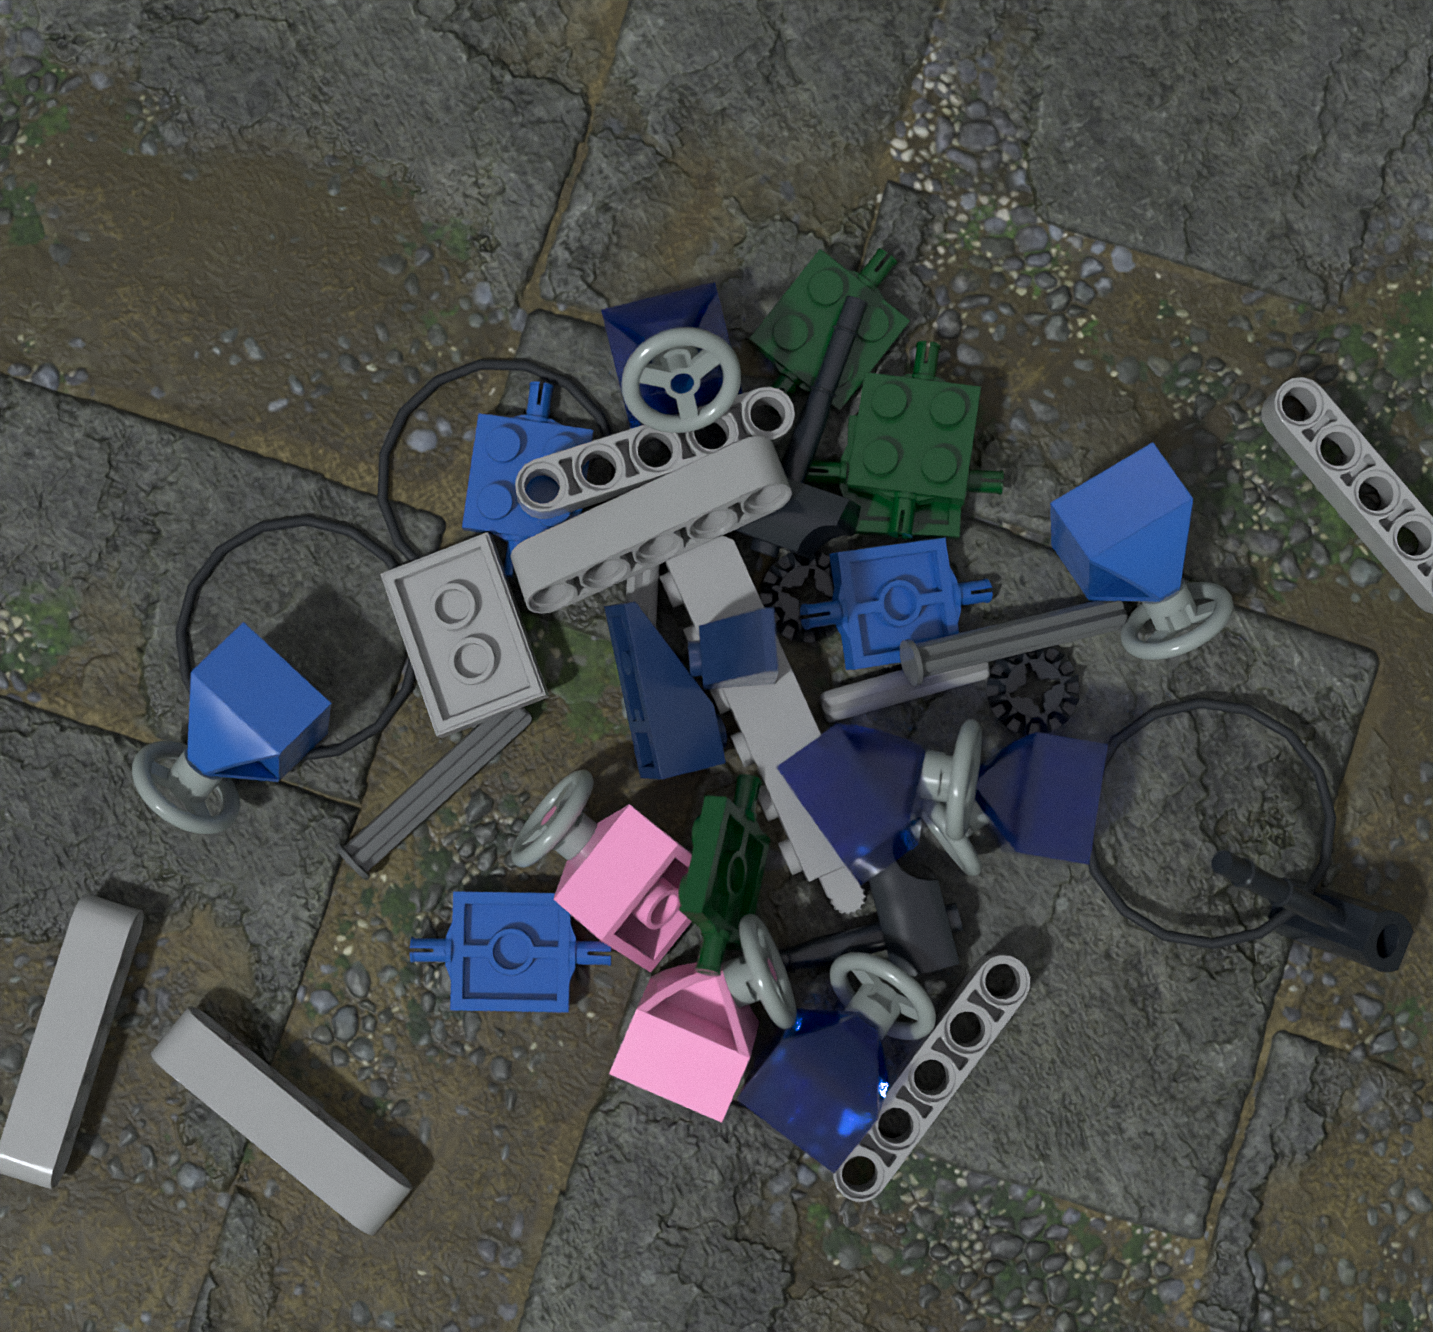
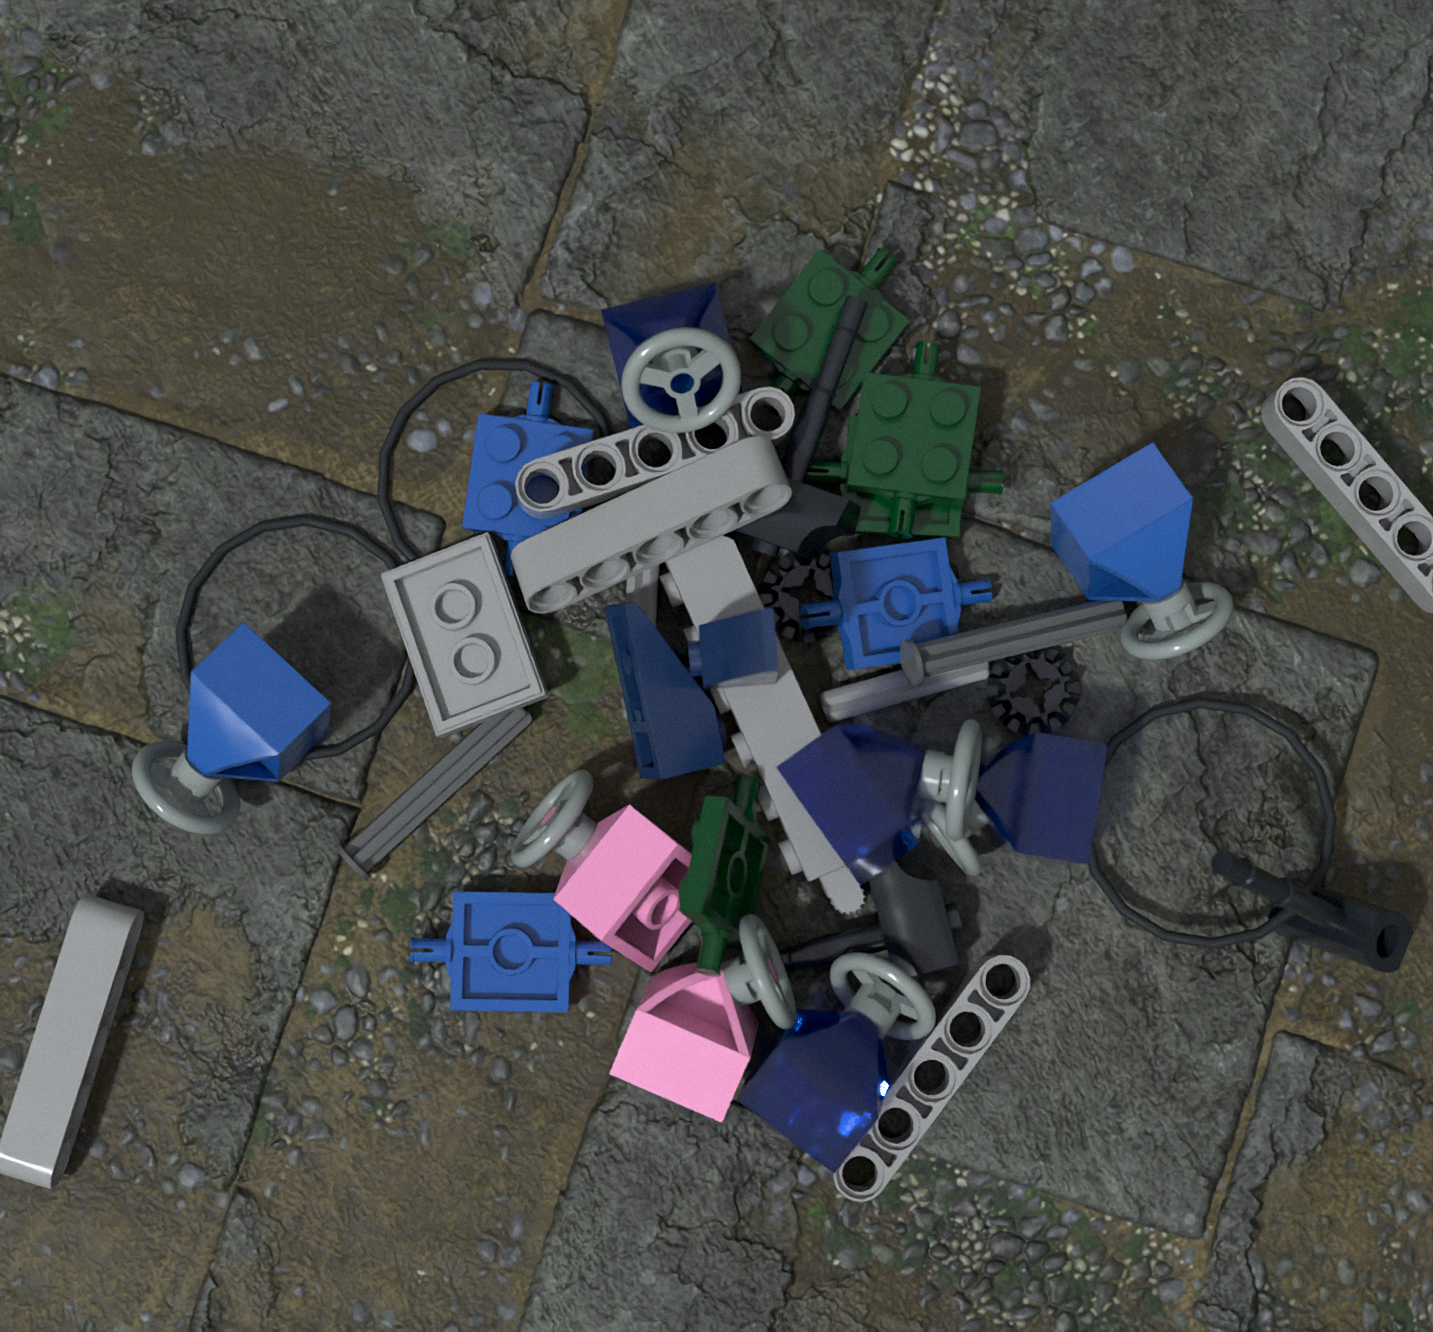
light grey beam [150,1006,413,1236] -> none

